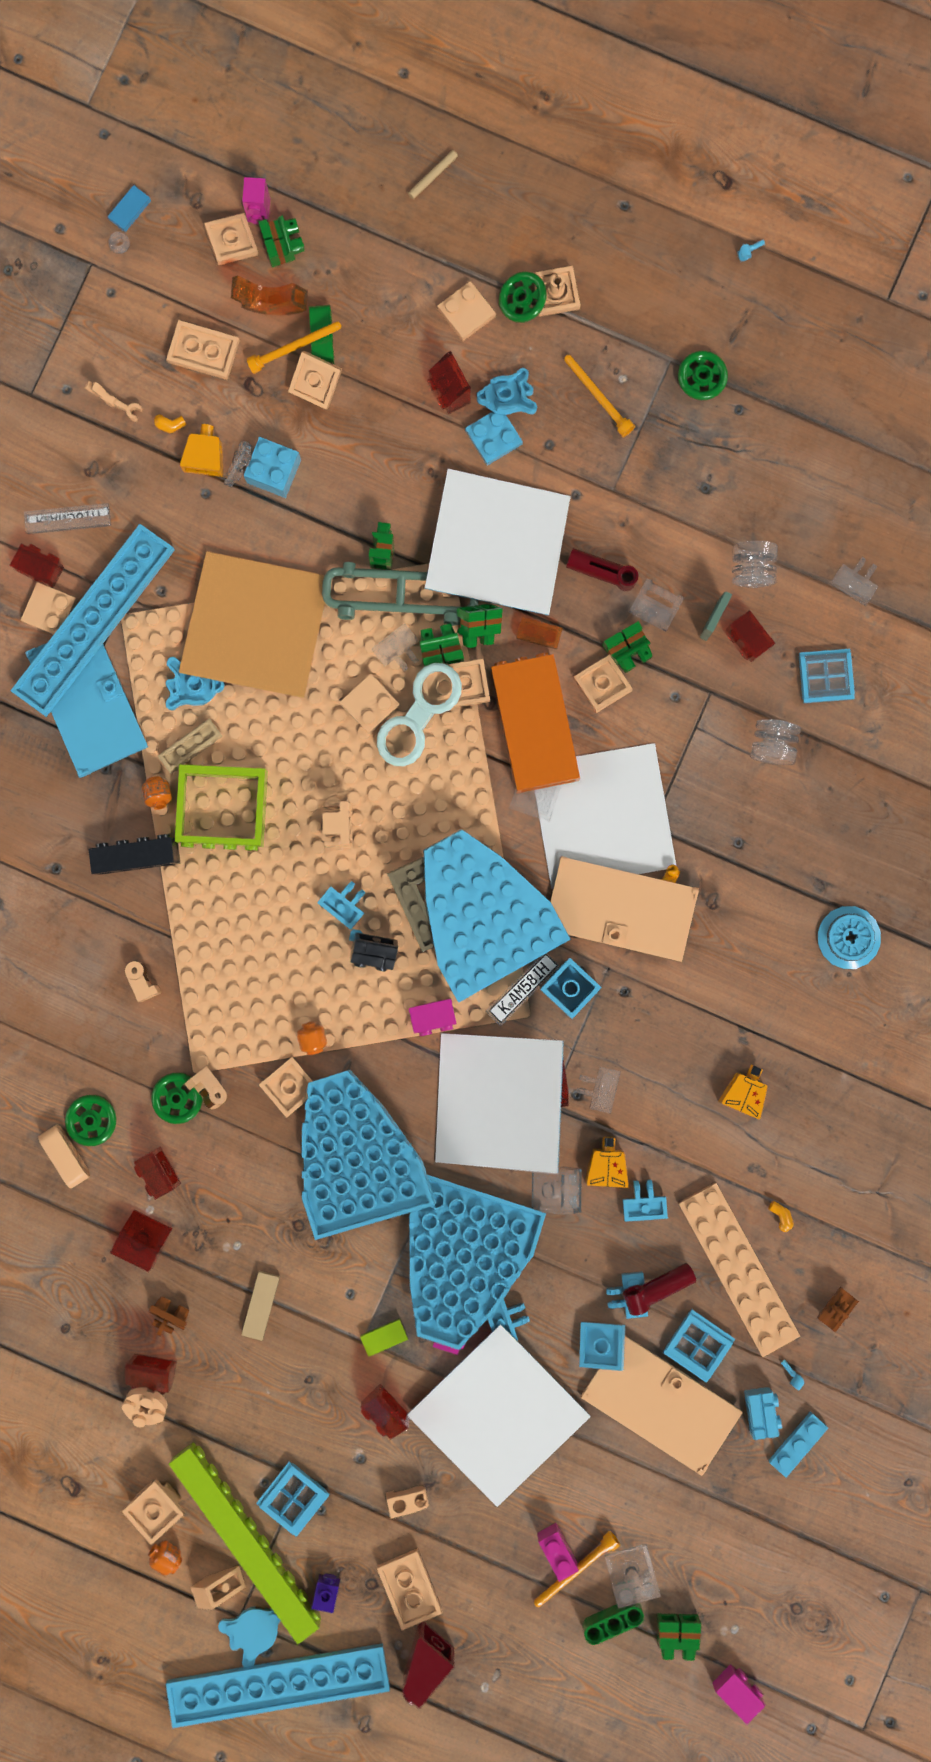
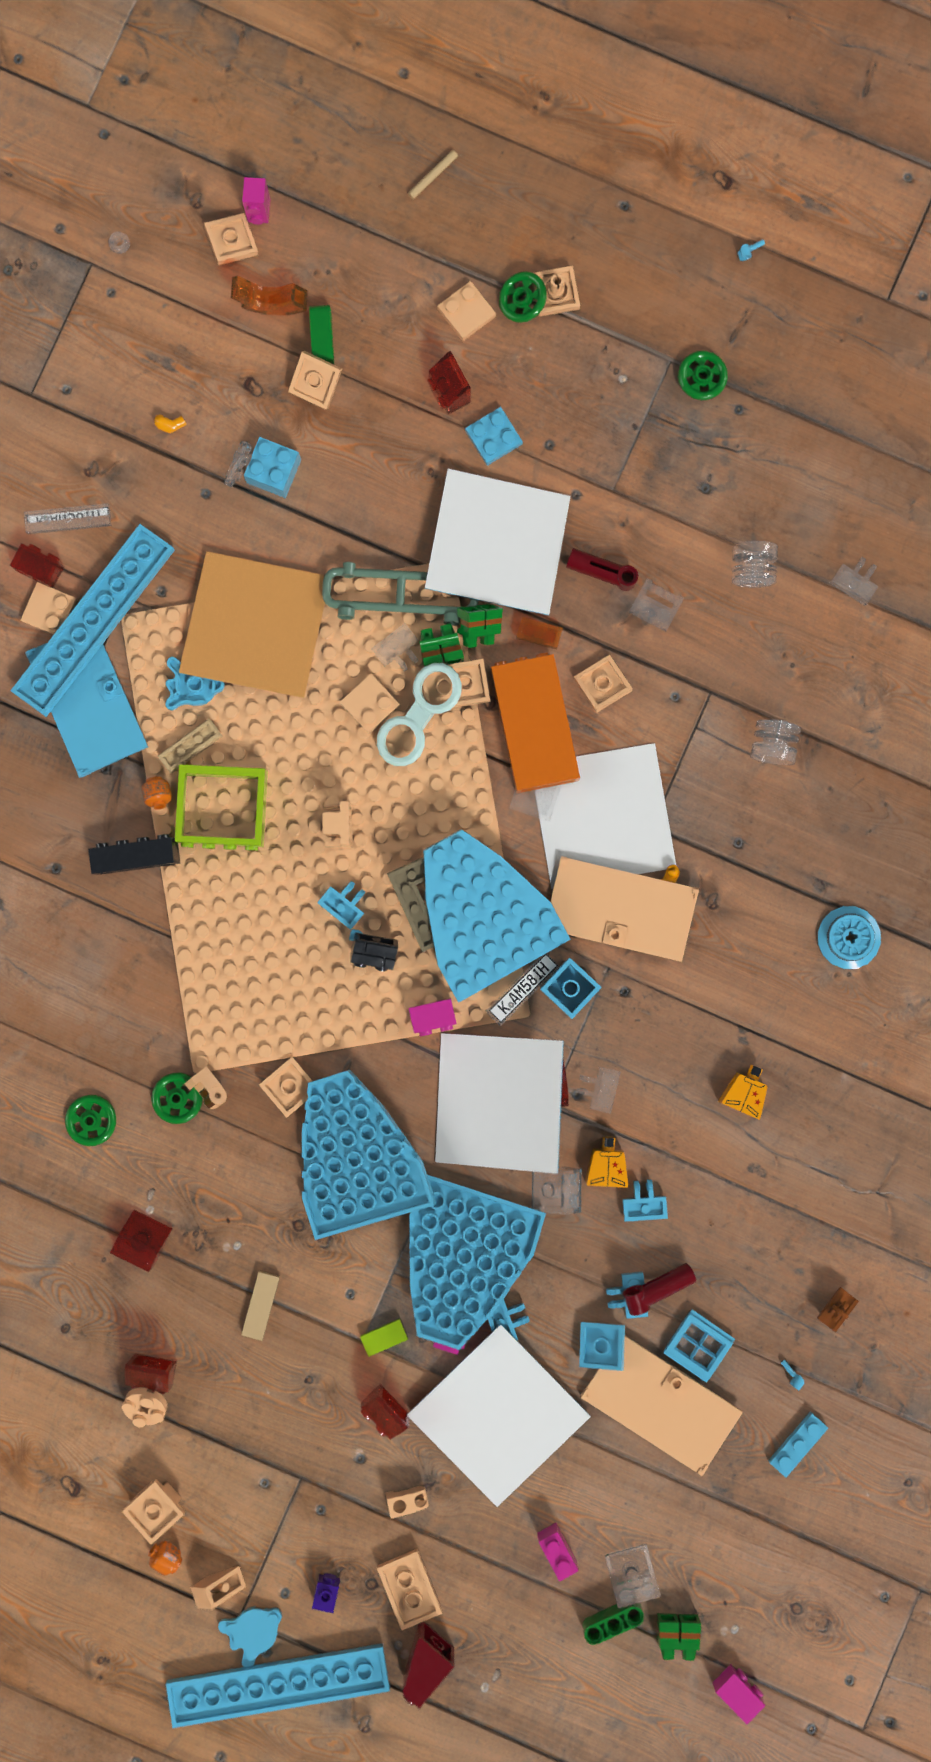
light nougat beam [38,1124,91,1189] -> none
light nougat piece [85,381,143,422] -> none
dark azure tile [108,185,151,233] -> none
light nougat leg [125,961,161,1002] -> none
clear red slope [134,1146,181,1200] -> none
dark orange hips [149,1296,189,1337] -> none
light nougat plate [166,320,240,380] -> none
lime brick [169,1442,321,1644] -> none
light orange torso [180,424,223,477] -> none
light orange piece [247,322,341,374] -> none
medium azure piece [256,1461,330,1537] -> none
green hips [258,215,305,268] -> none
orange head [296,1022,327,1055] -> none
green hips [369,522,395,570] -> none
medium azure tile [476,368,537,415] -> none
light orange piece [534,1531,621,1607] -> none
light orange piece [564,355,635,437] -> none
green hips [602,621,653,673] -> none
light nougat plate [678,1182,800,1357] -> none
sand green tile [700,591,733,641] -> none
clear red brick [726,610,776,663] -> none
medium azure brick [744,1387,782,1440] -> none
light orange arm [768,1201,794,1232] -> none
clear piece [799,649,855,703] -> none

